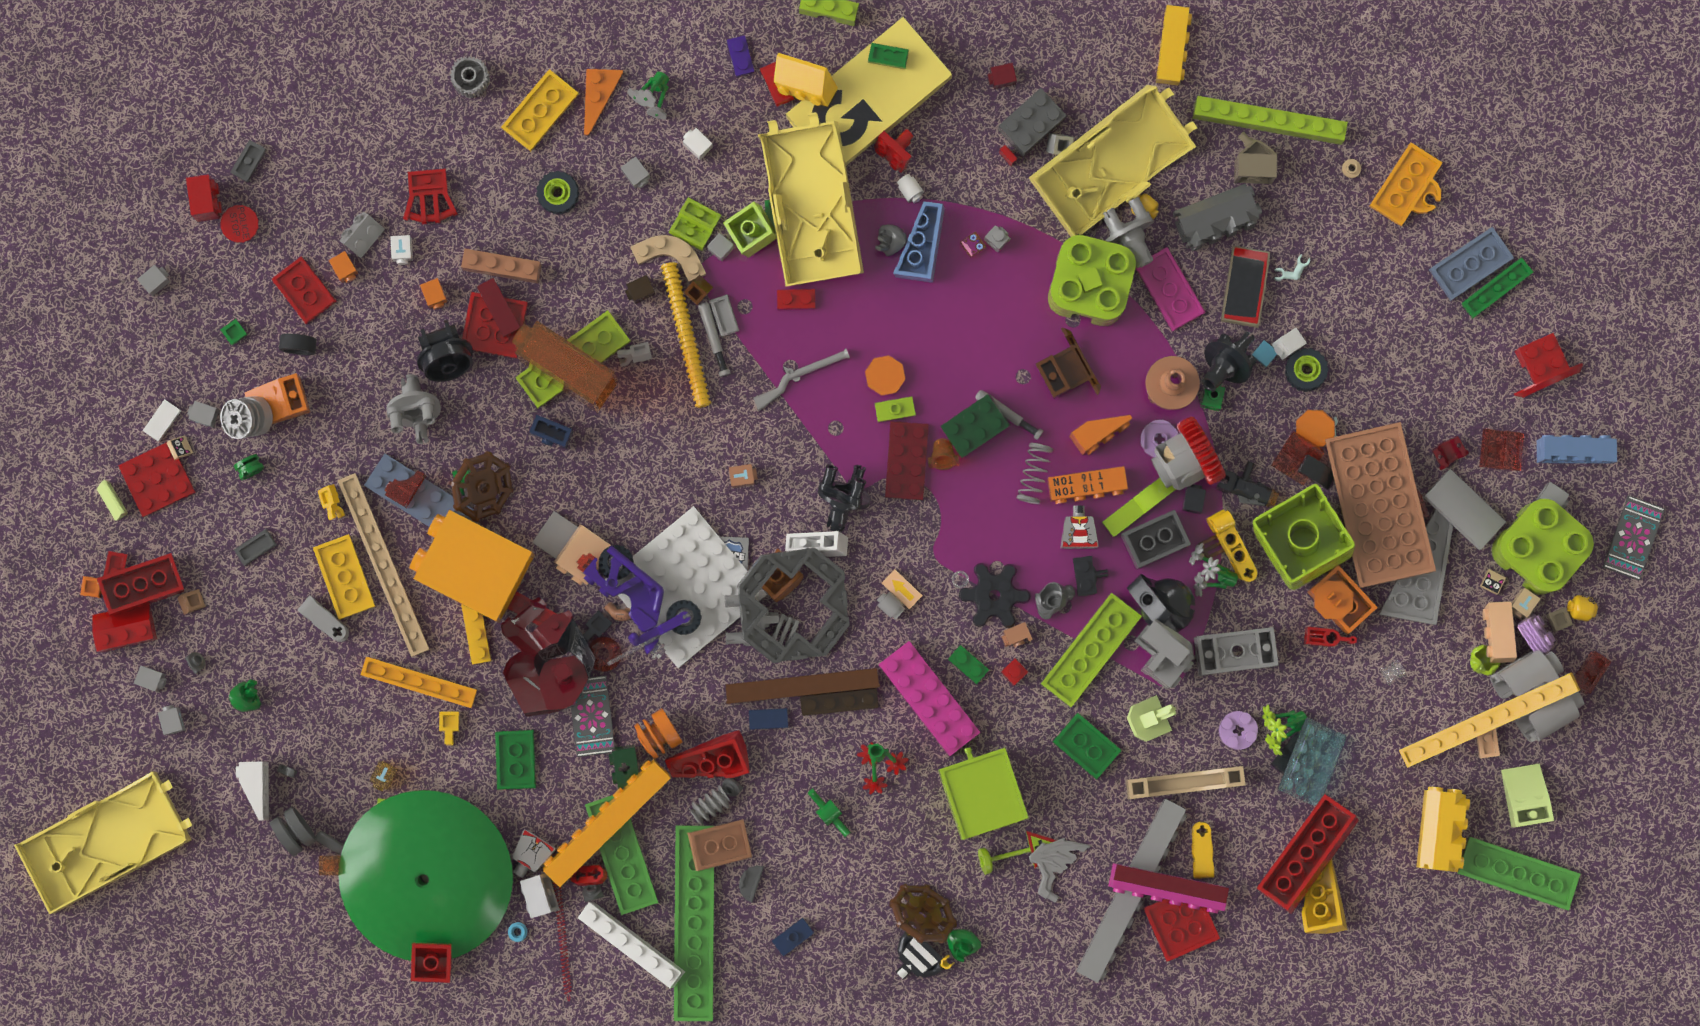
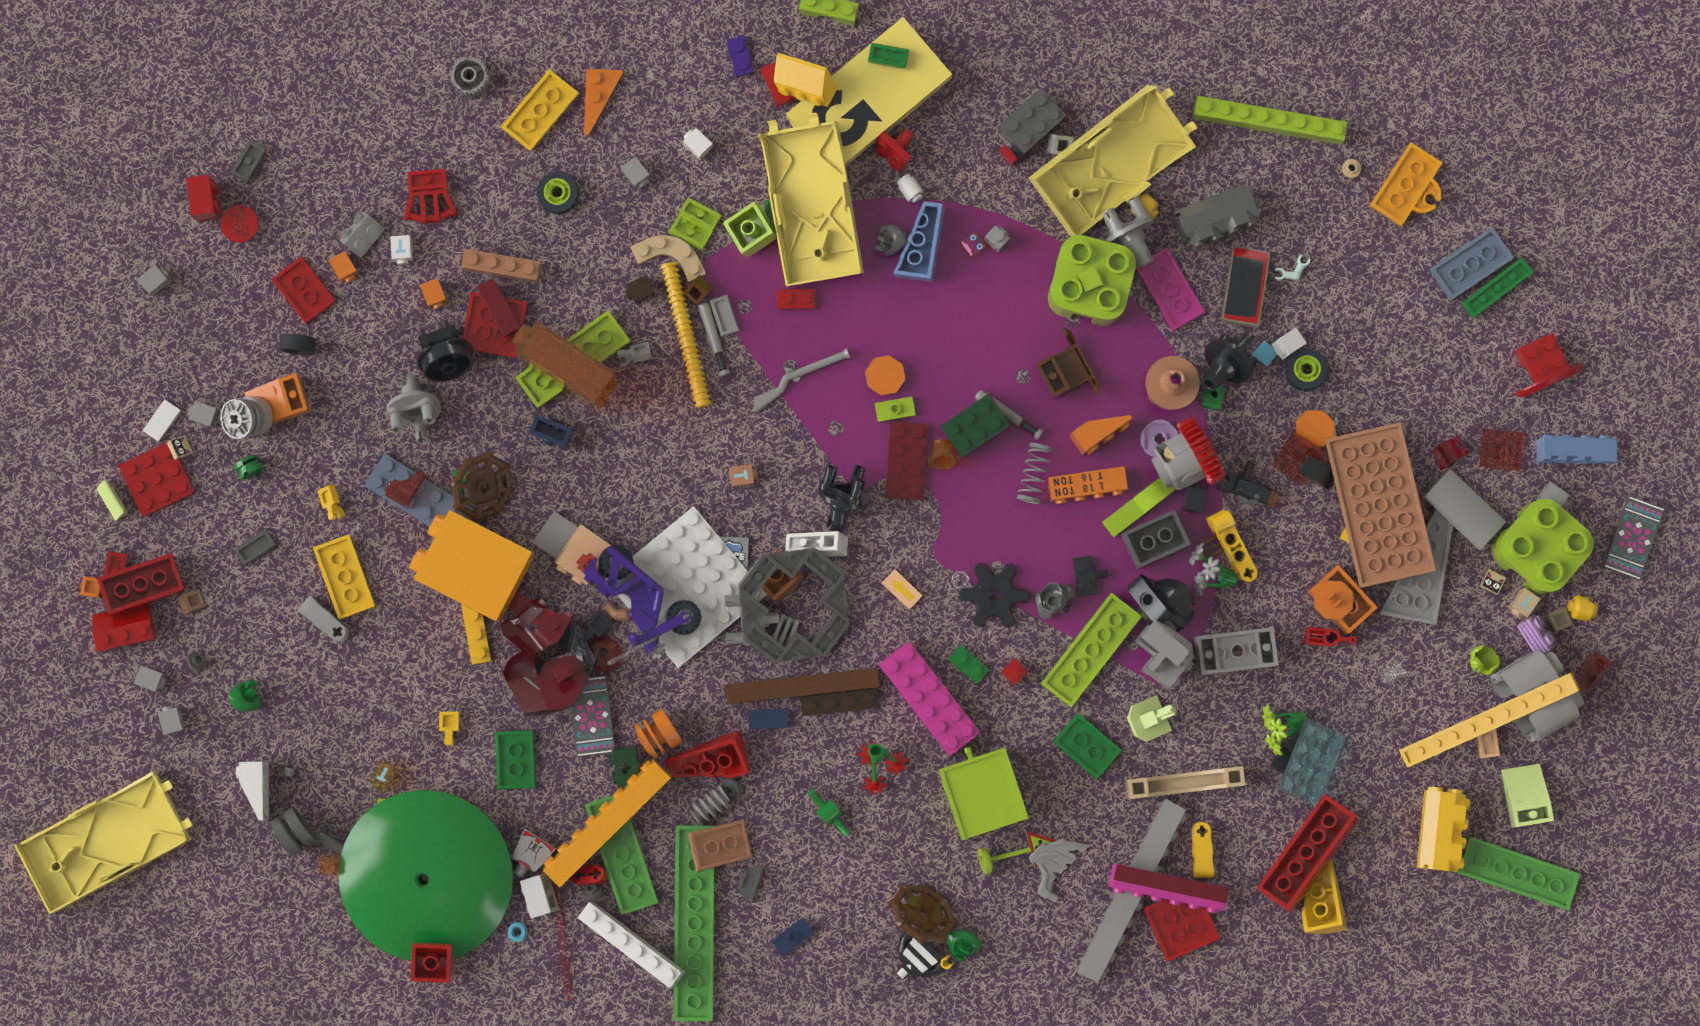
green plate [220,319,248,346] -> none
tan plate [338,473,430,657] -> none
light orange plate [360,657,477,708] -> none
plant [627,72,669,120] -> none
light grey piece [707,233,734,261] -> none
light grey brick [877,592,905,620] -> none
dark red brick [987,63,1017,89] -> none
nougat brick [1001,622,1033,648] -> none
torso [1060,505,1098,549] -> none
yellow brick [1156,5,1192,86] -> none
lavender plate [1219,711,1258,750] -> none
dark tan piece [1234,132,1277,184] -> none
lime brick [1253,484,1355,590] -> none
light nougat brick [1483,602,1517,663] -> none

